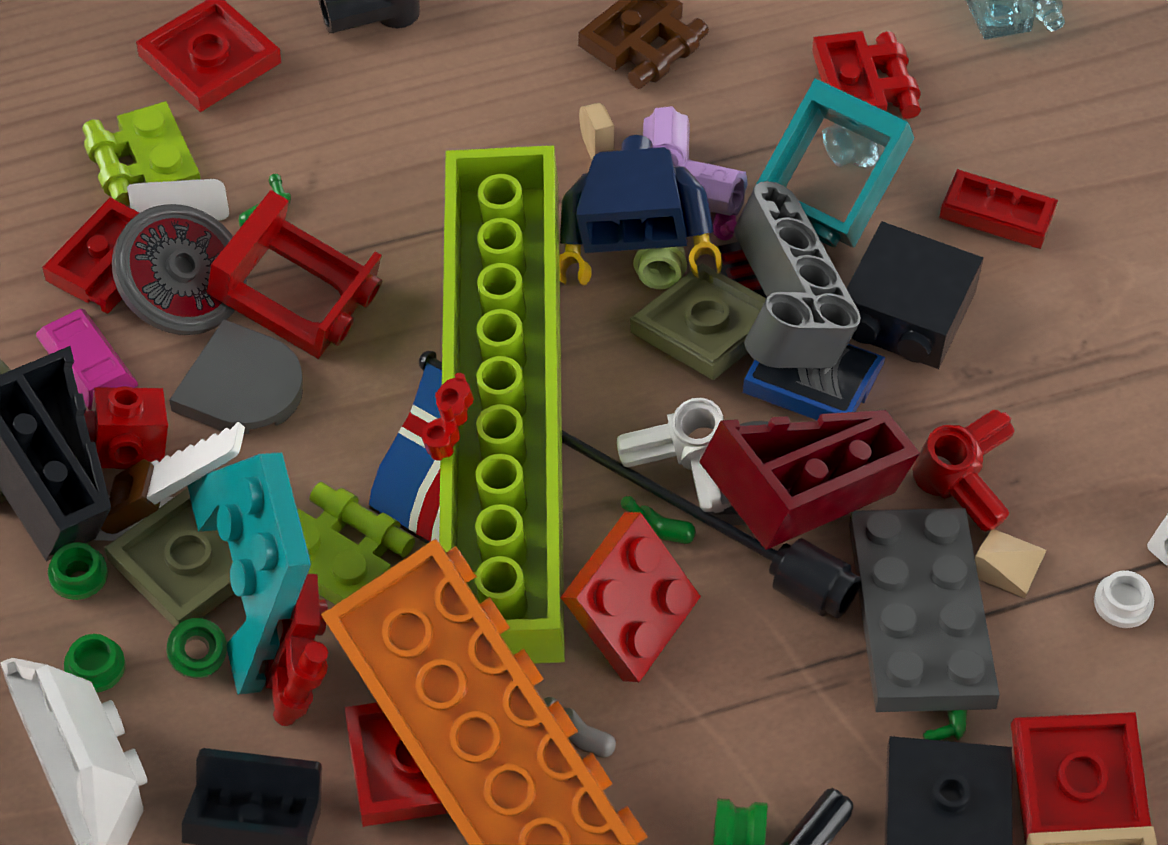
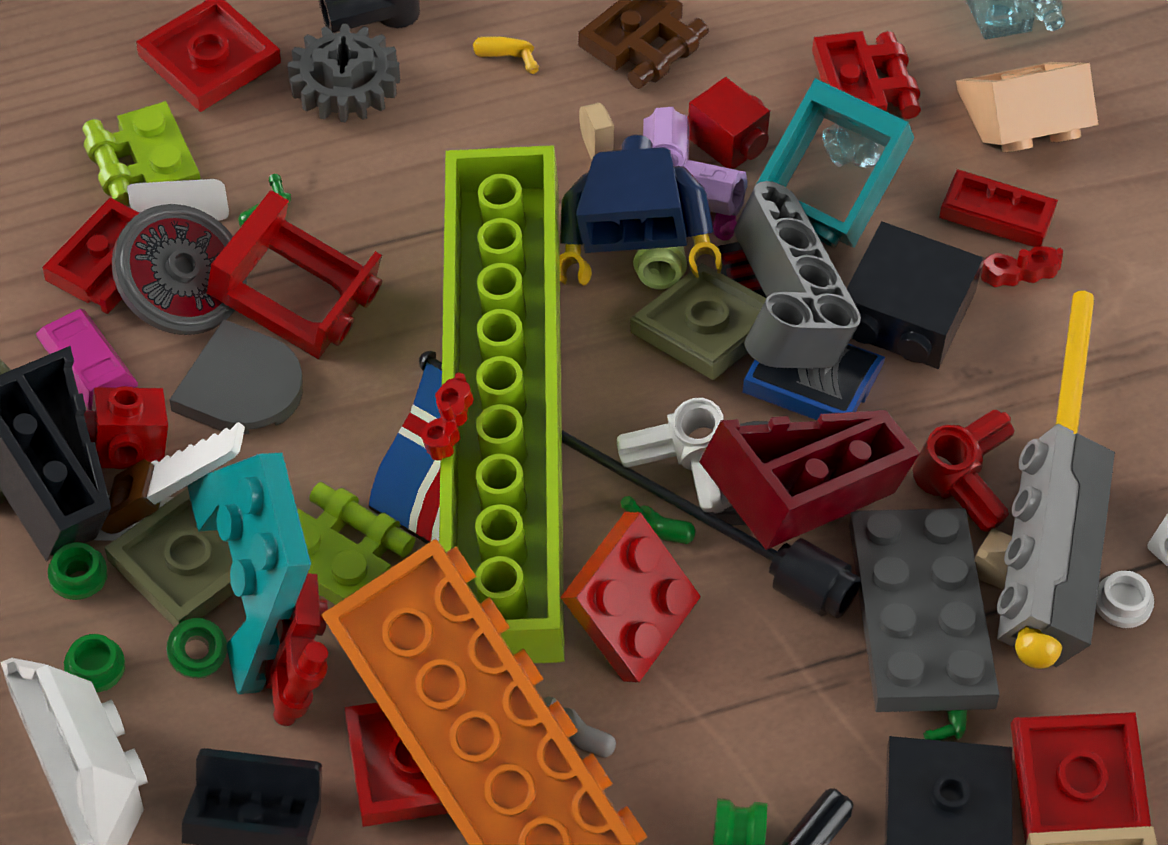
none -> dark grey gear [288,24,400,122]
none -> yellow piece [473,36,539,74]
none -> red brick [688,77,771,169]
none -> light nougat slope [956,62,1098,152]
none -> red piece [981,246,1063,287]
none -> piece [997,291,1115,669]

